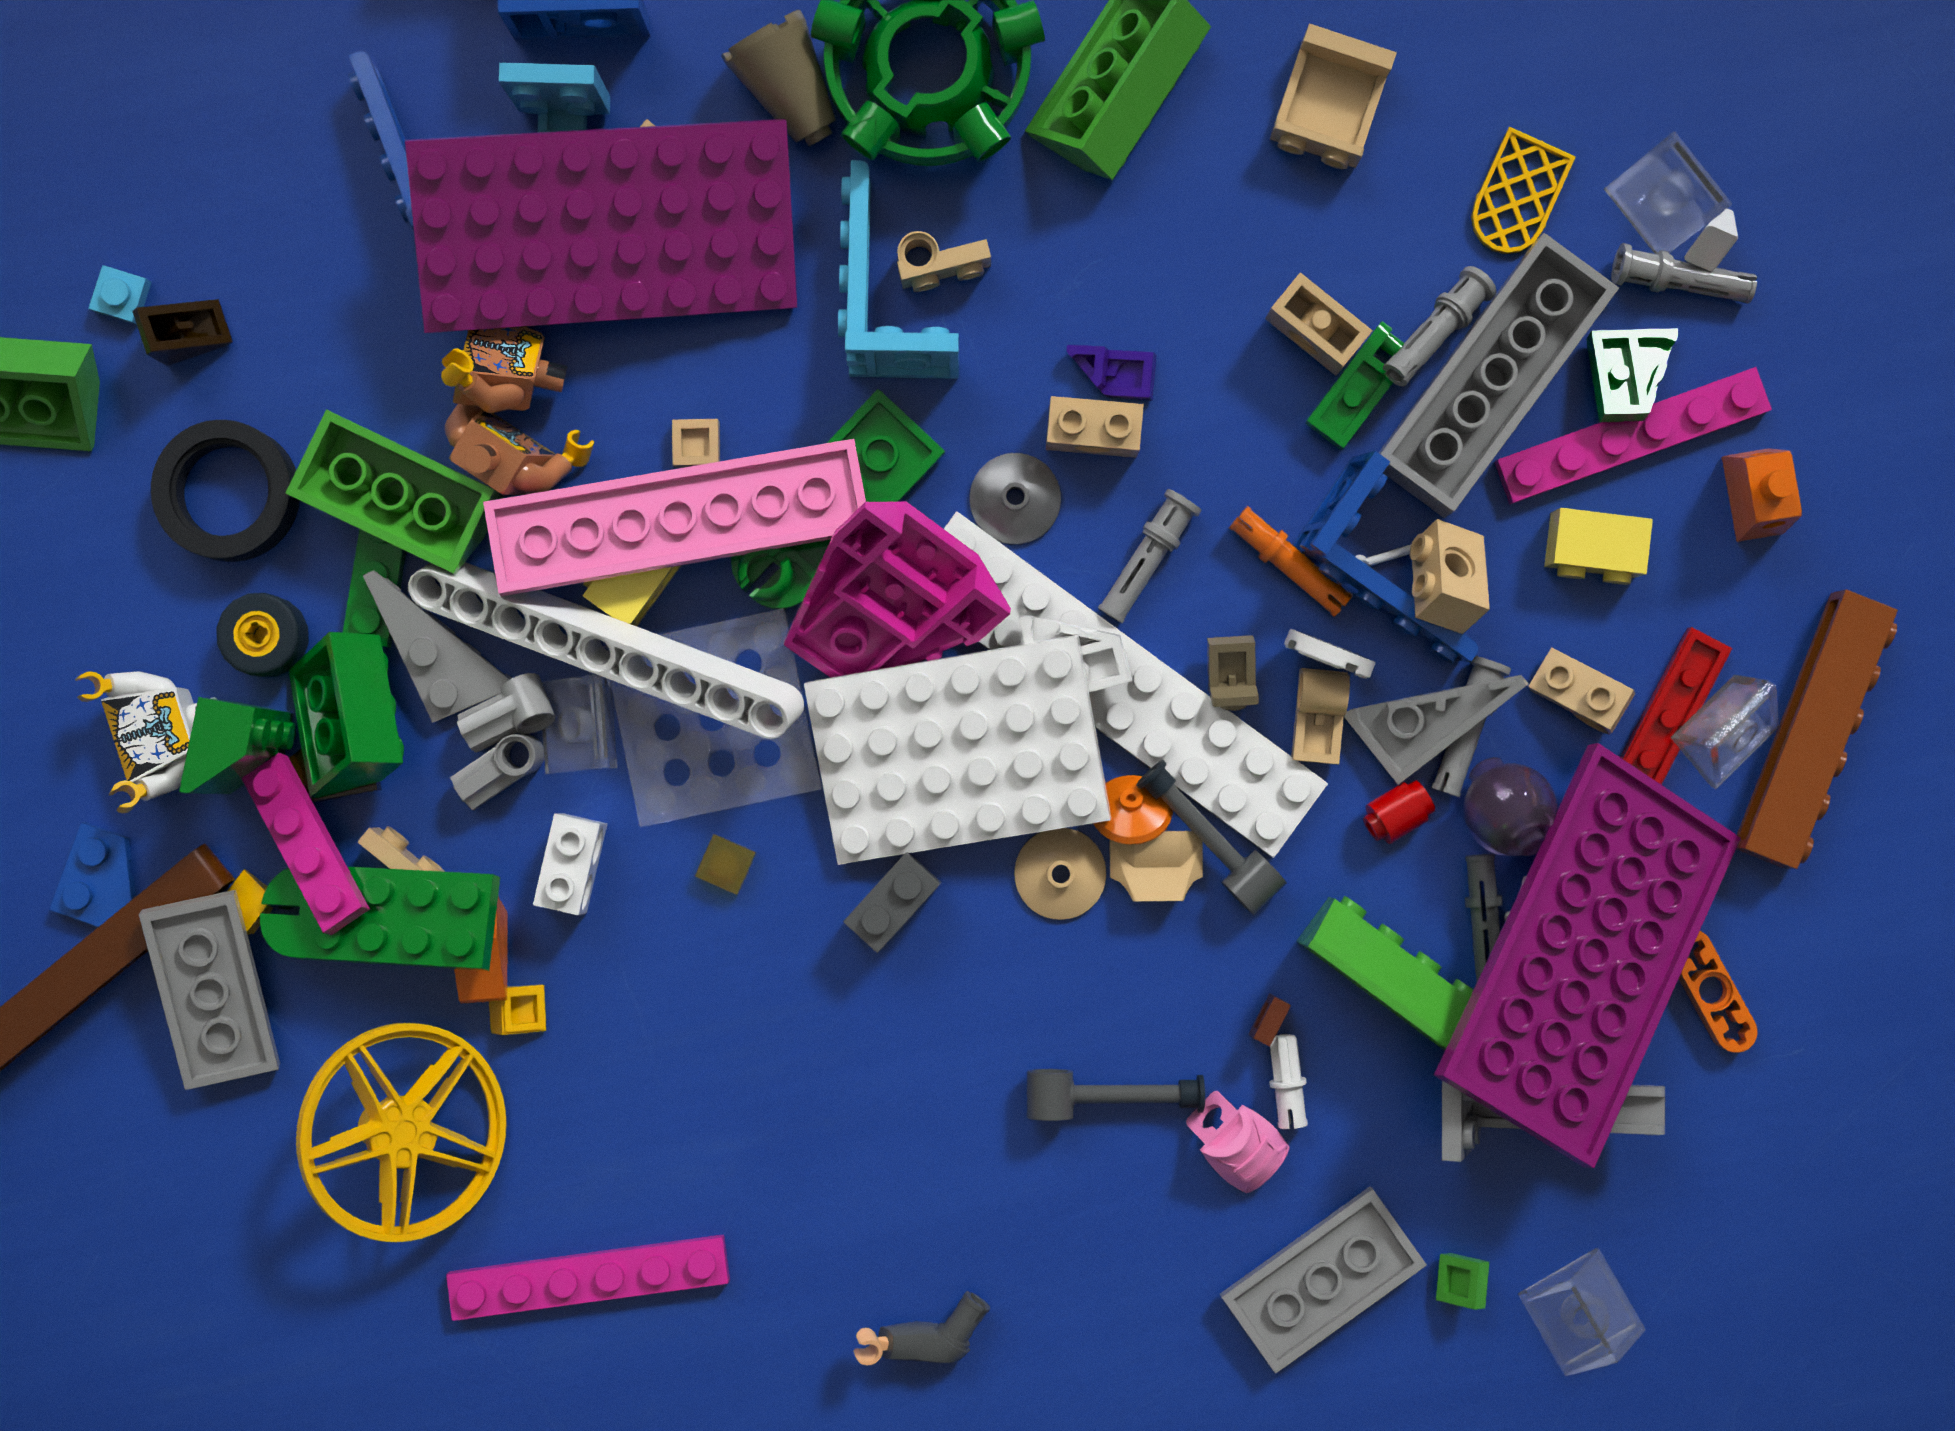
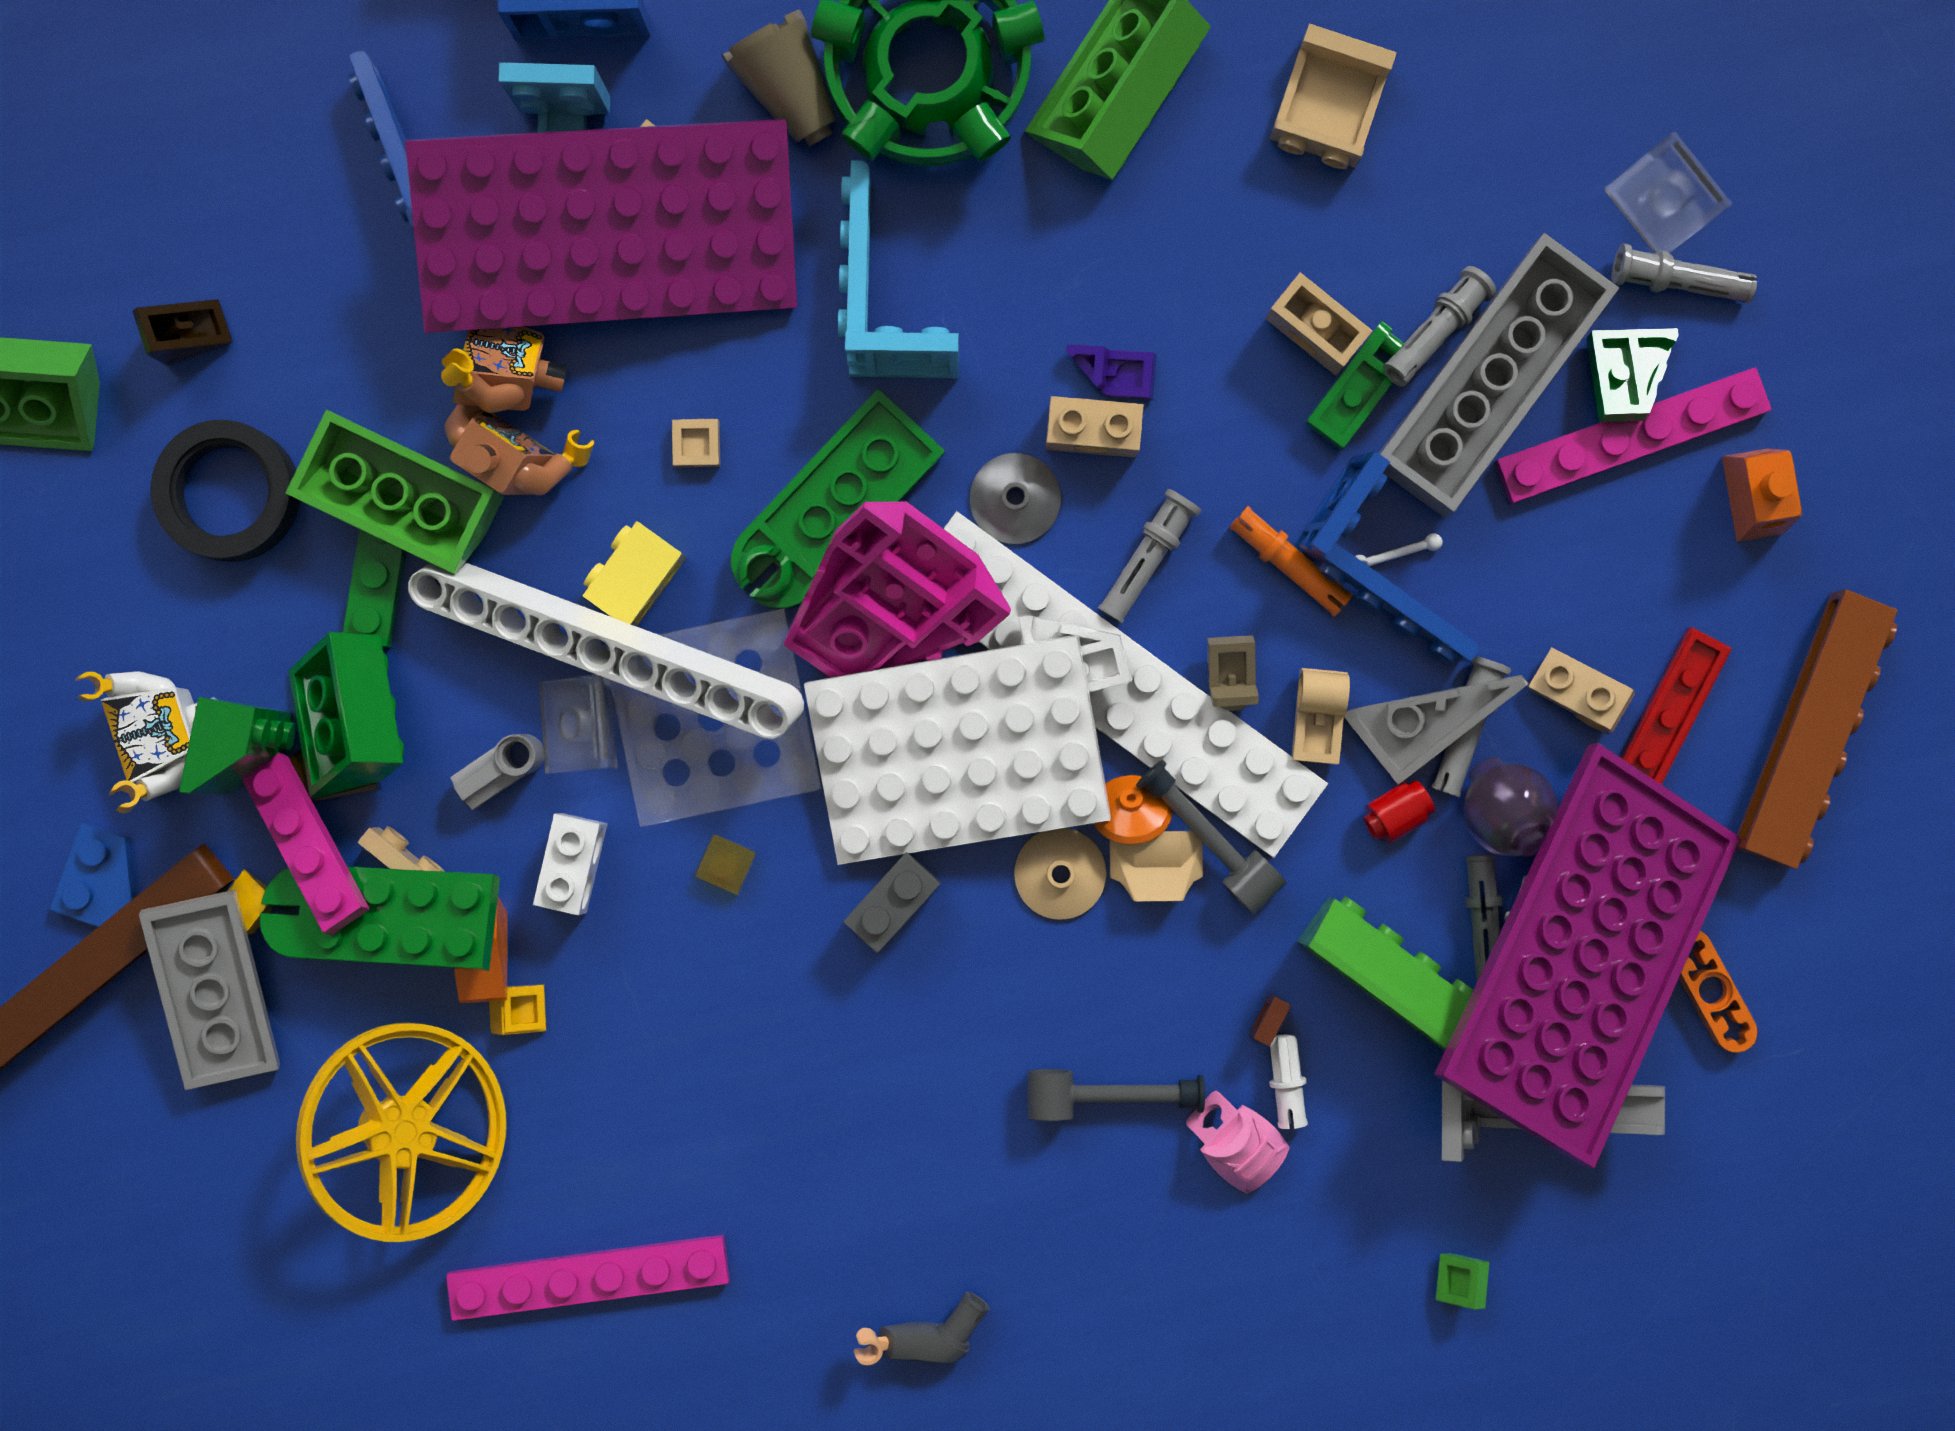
medium azure plate [88,265,152,325] -> none
black wheel [216,593,309,677] -> none
light grey wing [363,570,512,723] -> none
light grey piece [457,673,556,753] -> none
bright pink plate [483,439,866,597] -> none
tan plate [897,231,991,292] -> none
light grey plate [1220,1186,1427,1374] -> none
white tile [1284,629,1376,679] -> none
tan brick [1409,519,1490,634] -> none
yellow window [1471,127,1576,254] -> none
clear slope [1518,1248,1646,1376] -> none
light yellow brick [1544,508,1653,585] -> none
clear slope [1670,675,1779,790] -> none
white slope [1684,209,1738,272] -> none

